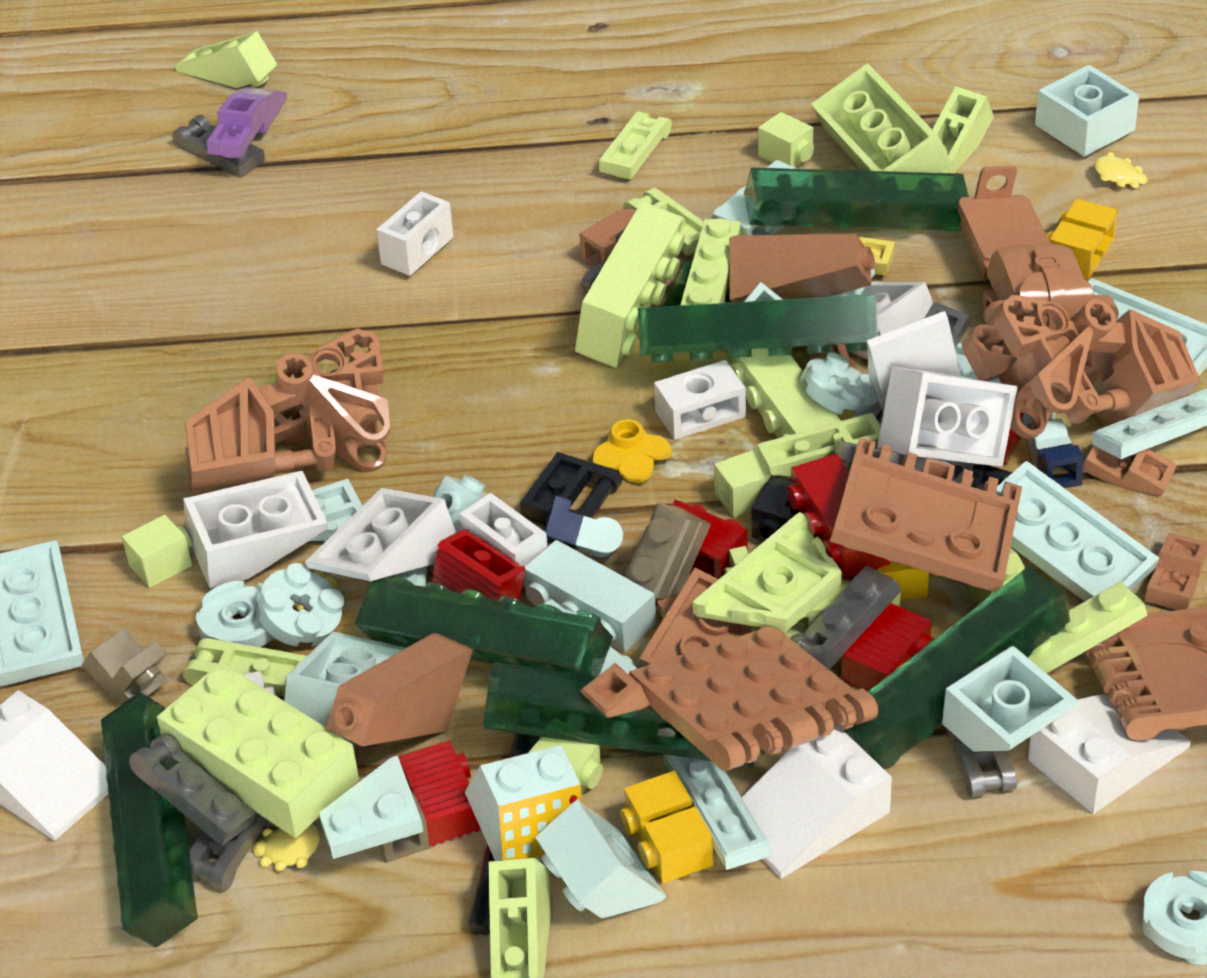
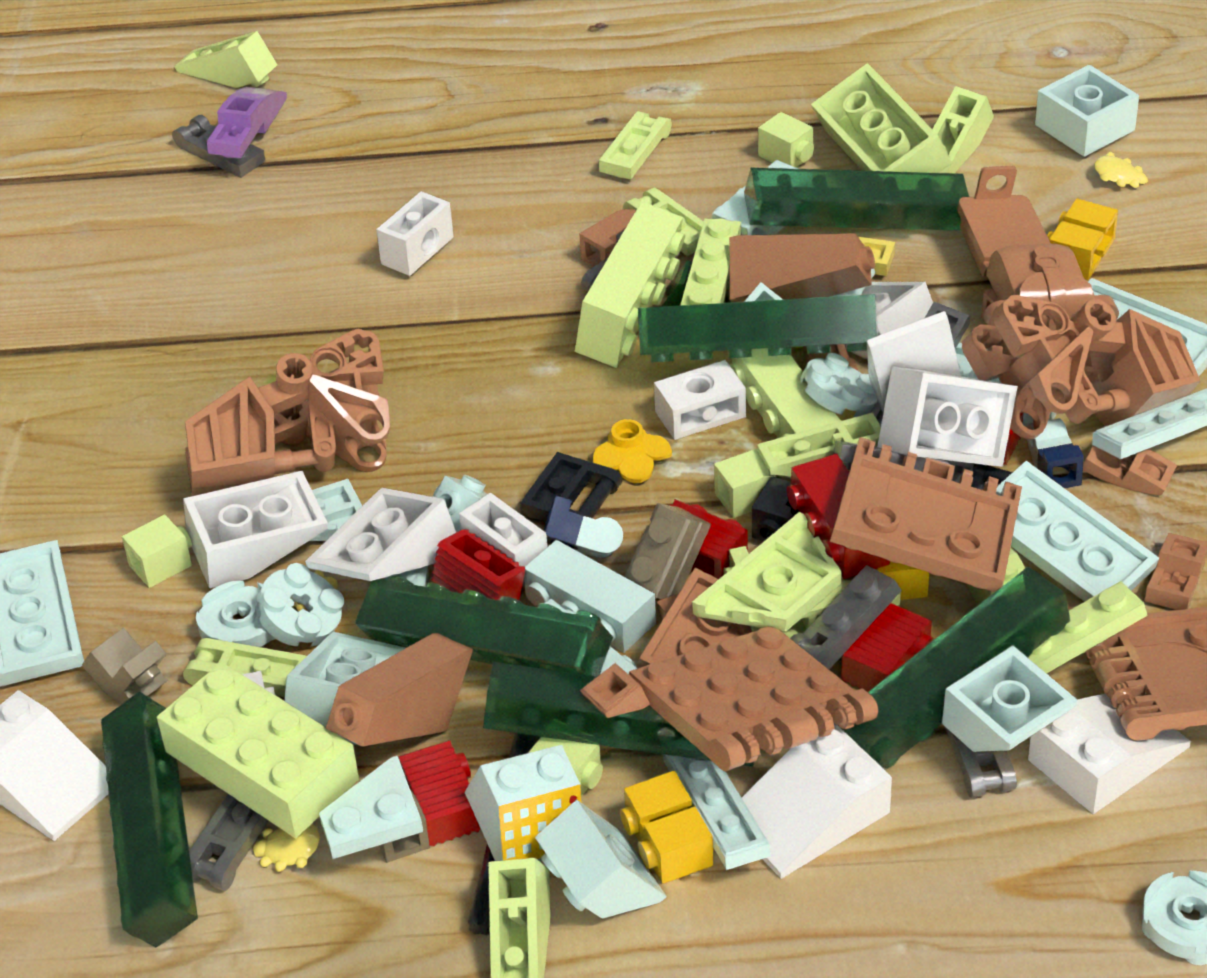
flat silver plate [129,733,256,846] -> none

